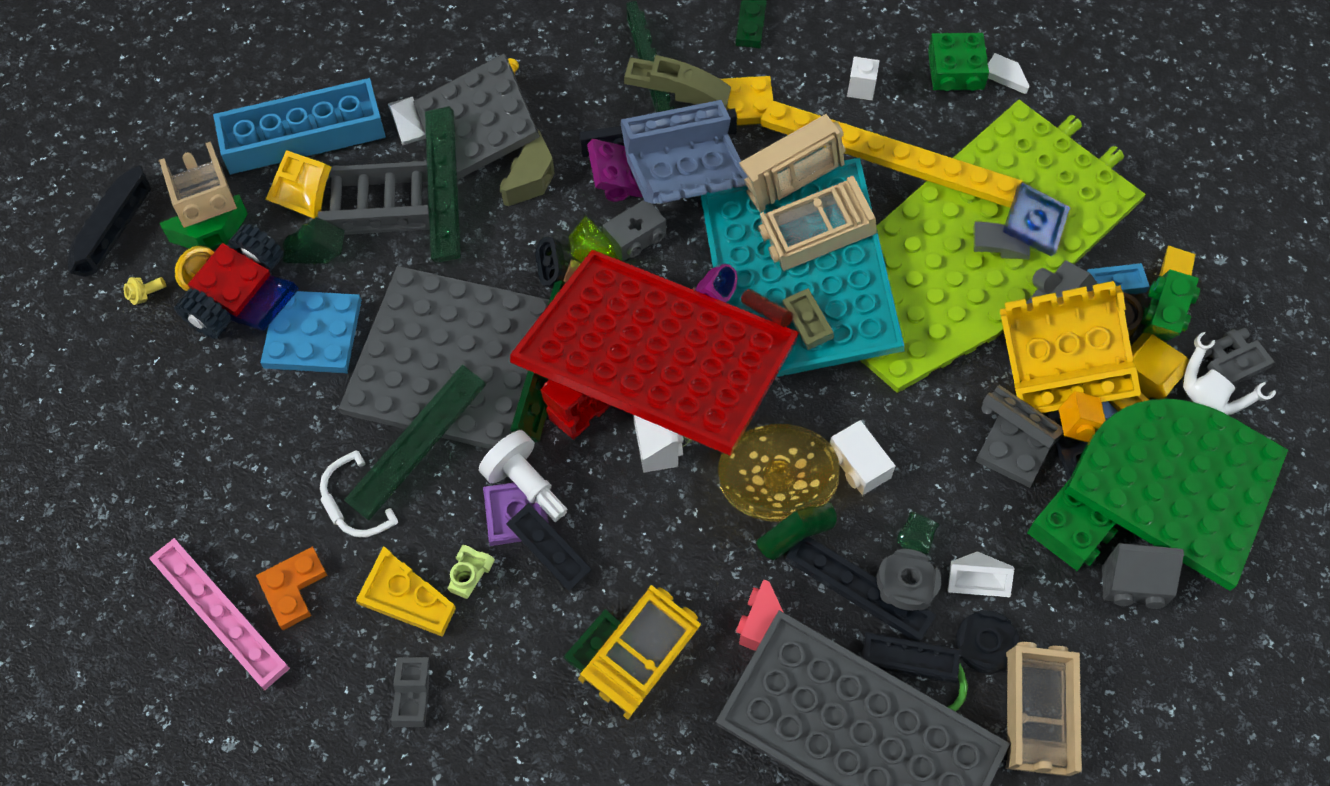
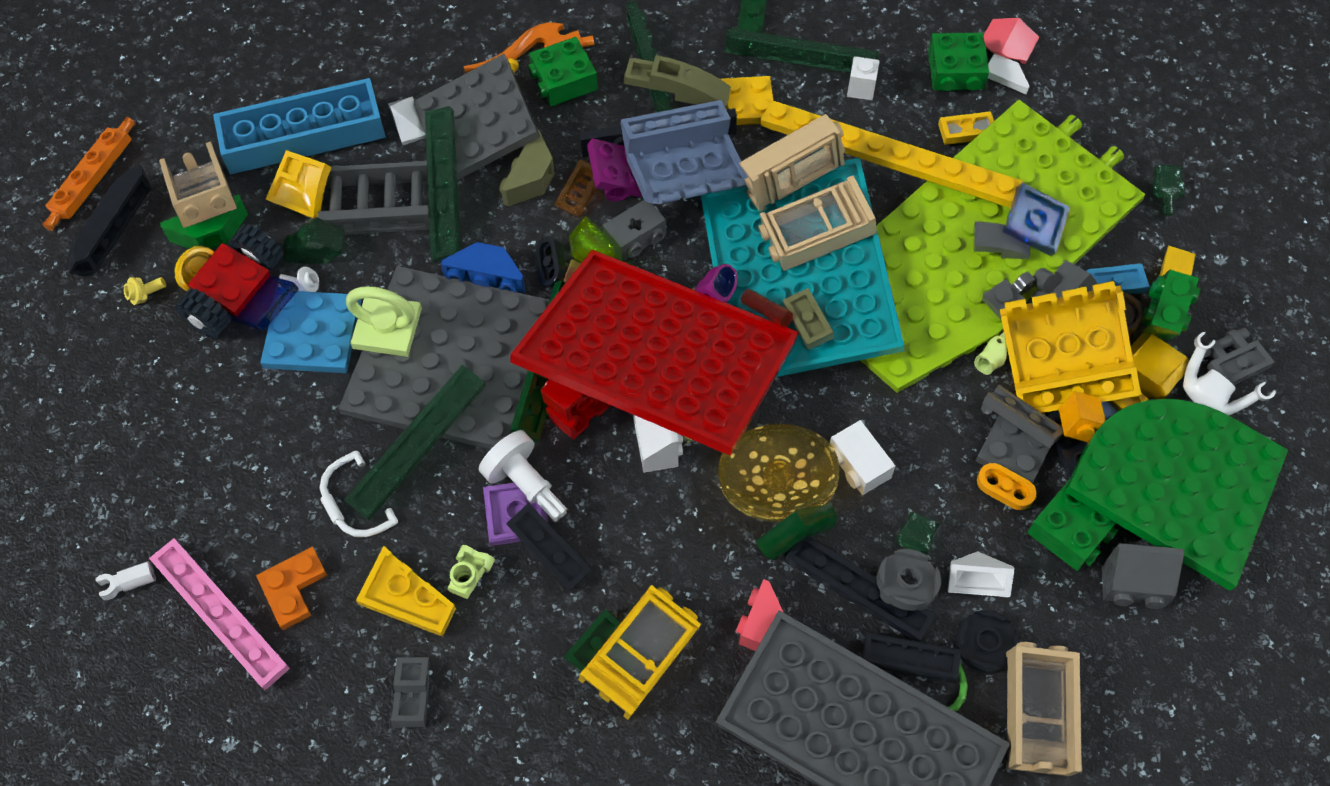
none -> orange plate [42,117,136,231]
none -> white bar [96,561,156,600]
none -> white plate [278,266,319,292]
none -> yellowish green tile [346,286,422,357]
none -> blue slope [441,242,525,294]
none -> orange piece [464,22,594,73]
none -> green brick [527,36,598,107]
none -> clear orange slope [555,159,598,217]
none -> clear green plate [725,28,879,73]
none -> yellow piece [938,111,994,145]
none -> yellowish green piece [974,332,1007,375]
none -> light orange plate [977,463,1036,510]
none -> dark grey plate [982,271,1035,320]
none -> coral slope [984,18,1039,64]
none -> clear green piece [1152,165,1185,216]

